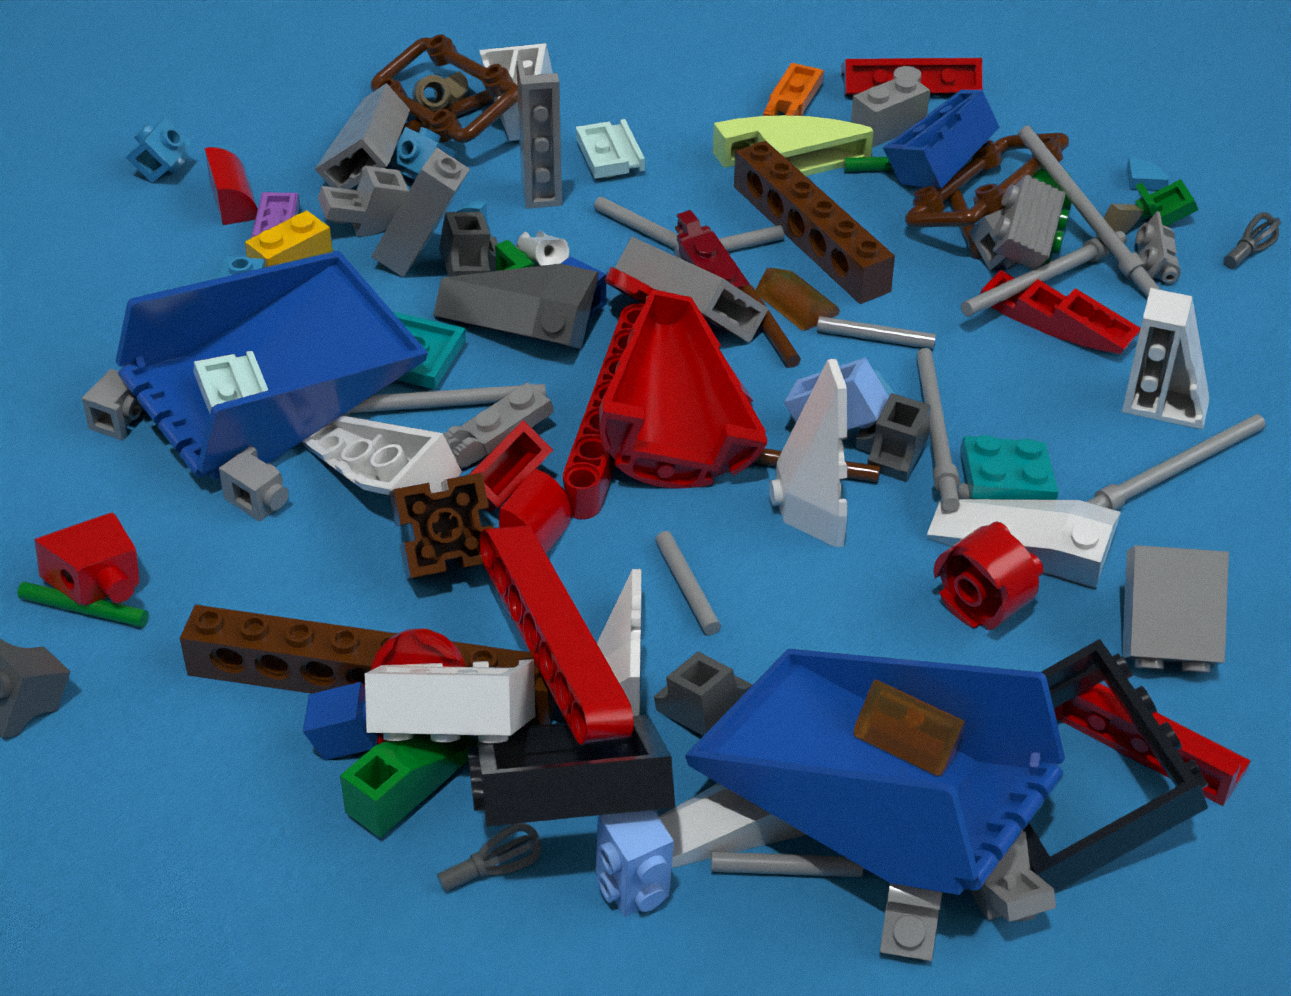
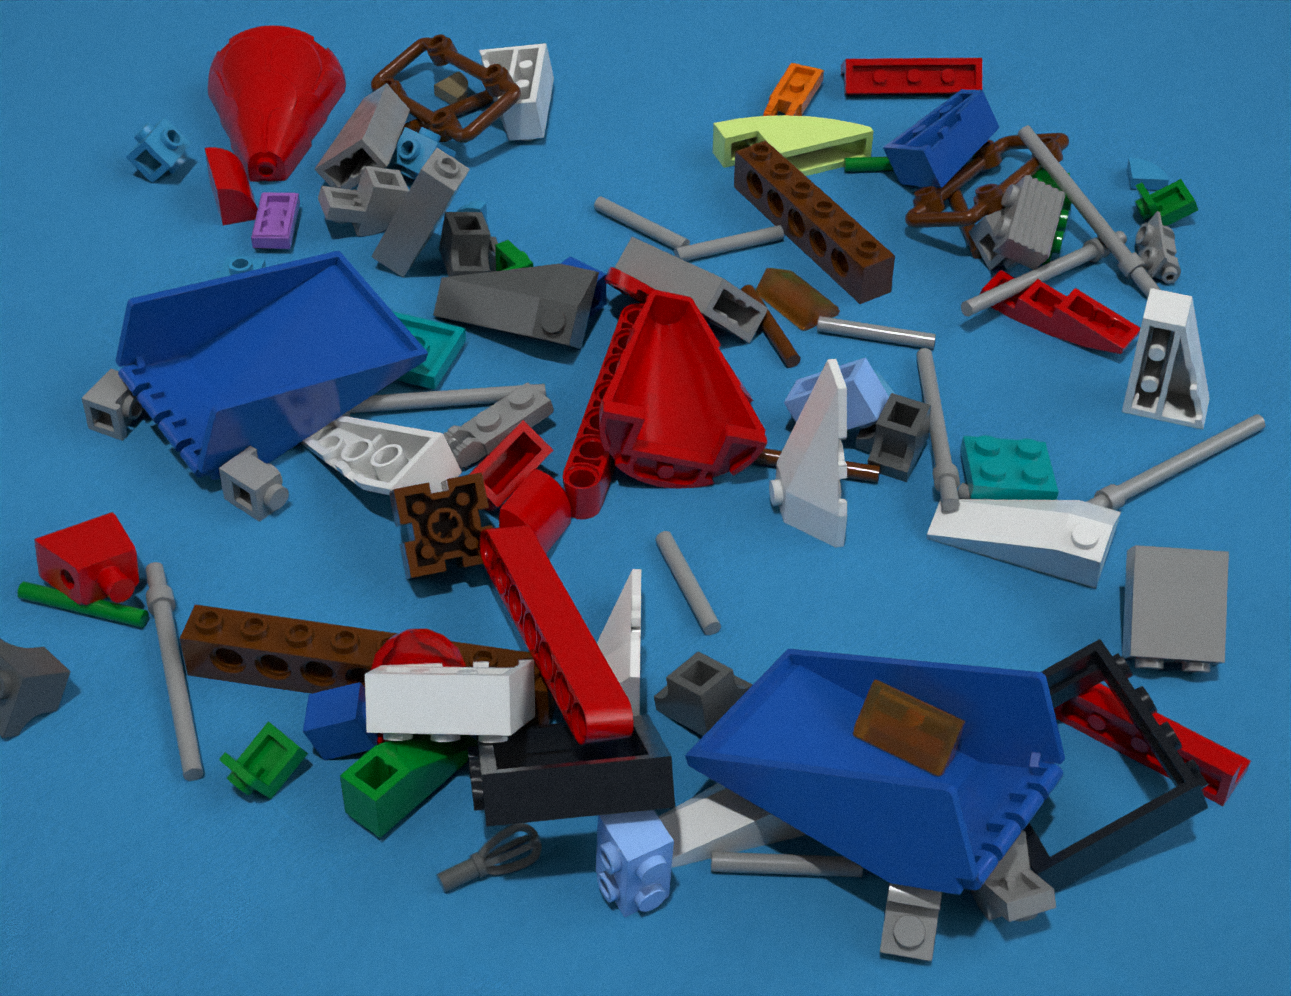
light aqua plate [193,351,268,414] -> none
yellow brick [245,210,333,267] -> none
dark tan brick [412,75,451,111] -> none
light grey panel [516,60,562,209] -> none
white piece [516,231,569,266] -> none
light aqua plate [576,119,645,179] -> none
dark red hinge [675,210,750,290] -> none
light grey hinge [851,66,930,148] -> none
red brick [933,521,1043,630] -> none
dark tan tile [1095,204,1143,237] -> none
dark grey piece [1224,212,1281,269] -> none
none -> light grey bar [145,562,203,781]
none -> red cone [208,25,346,182]
none -> green bracket [219,721,308,799]

